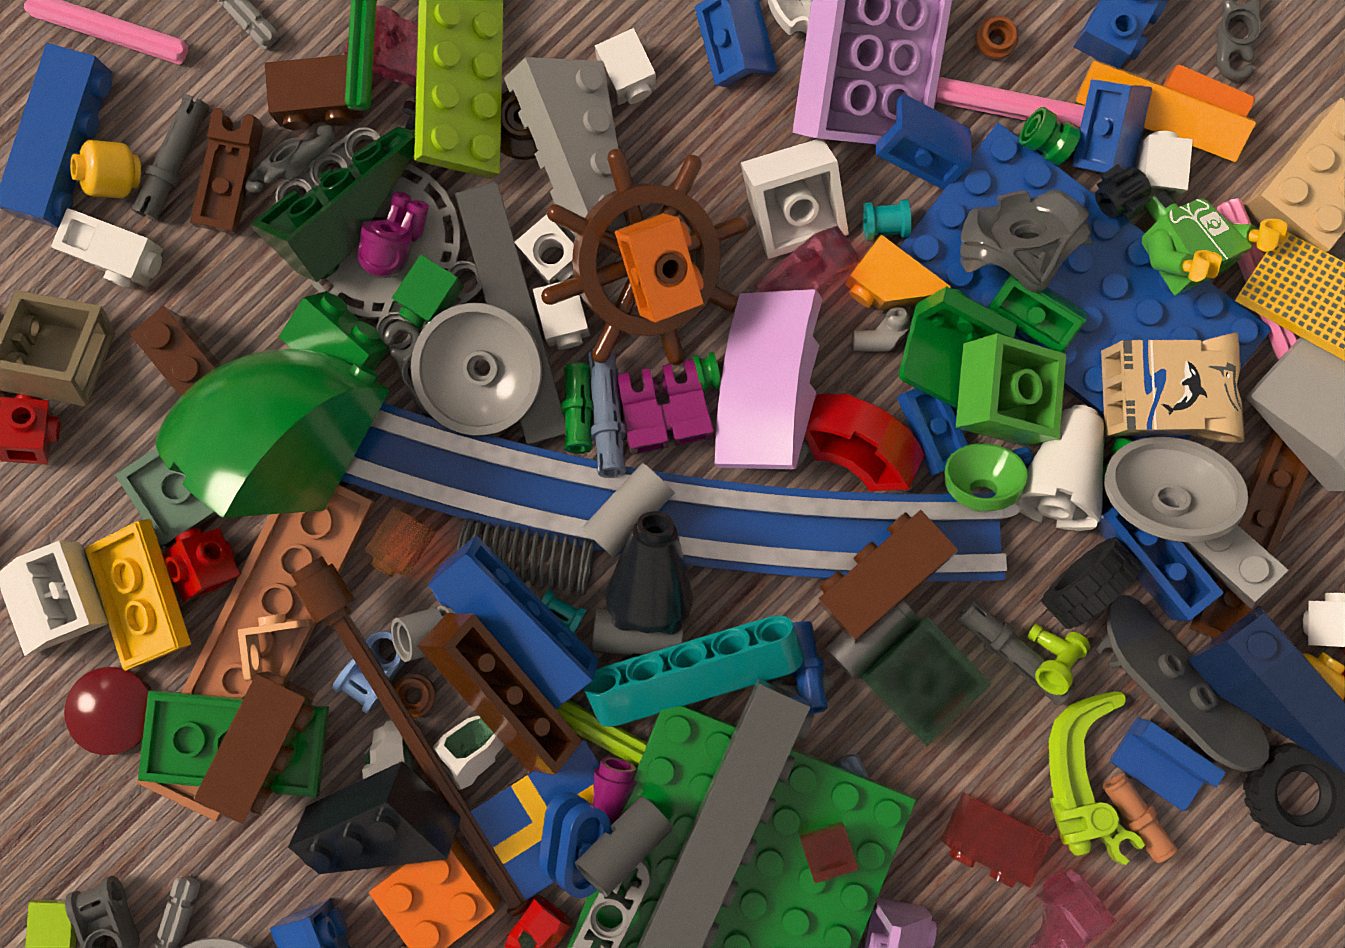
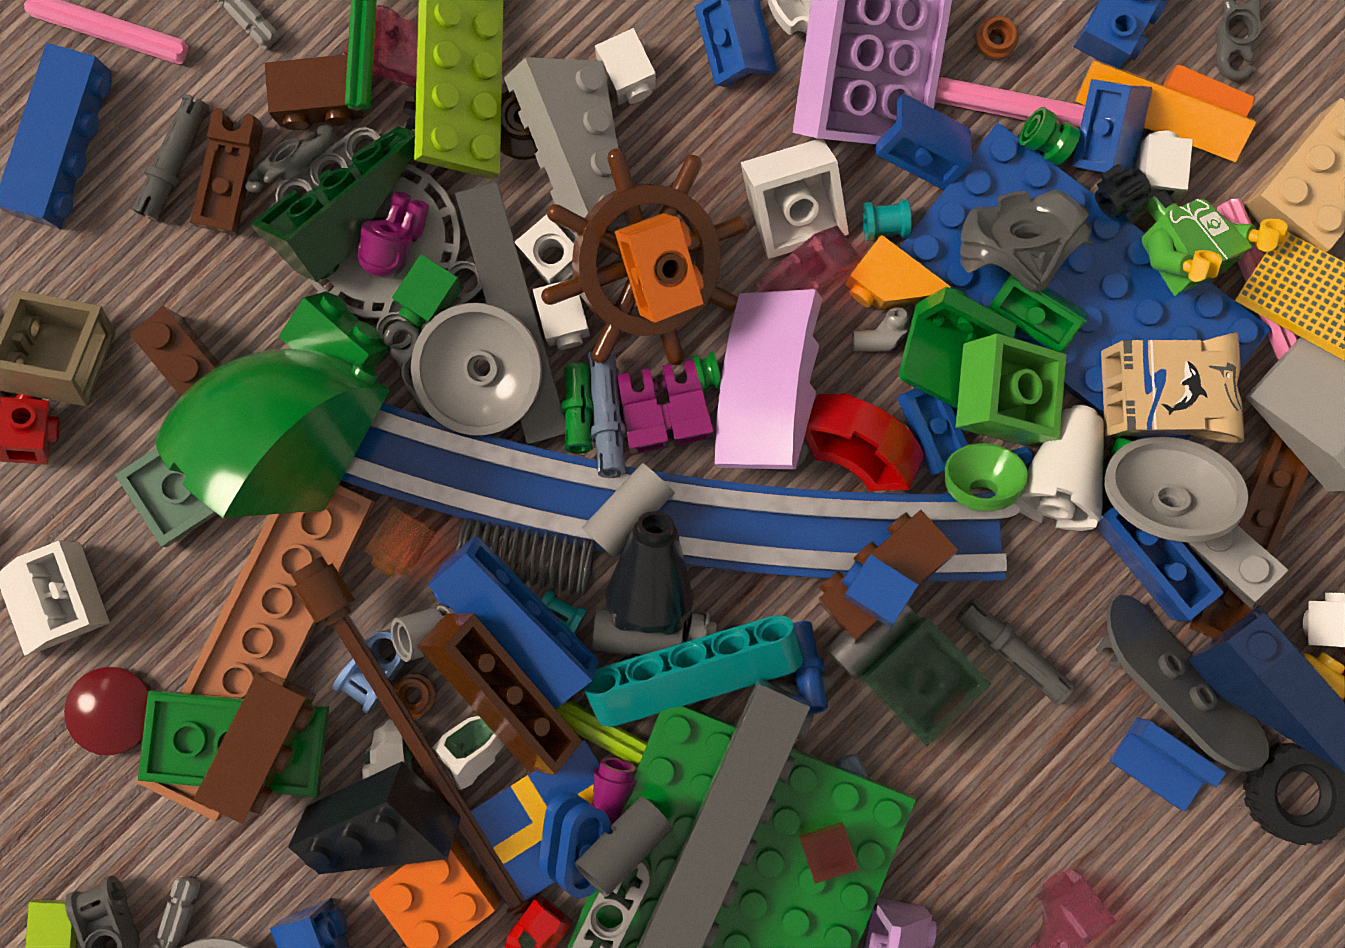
white plate [51,208,100,262] -> none
yellow head [70,140,141,198] -> none
white brick [83,220,163,289] -> none
yellow tile [85,519,191,671] -> none
red brick [163,527,240,602] -> none
light nougat bracket [238,614,309,681] -> none
clear red brick [940,792,1053,888] -> none
lime piece [1027,623,1090,695] -> none
black tyre [1041,537,1142,629] -> none
lime piece [1049,691,1145,865] -> none
nougat pin [1102,773,1178,863] -> none
none -> light grey plate [684,612,717,642]
none -> blue brick [842,554,918,628]

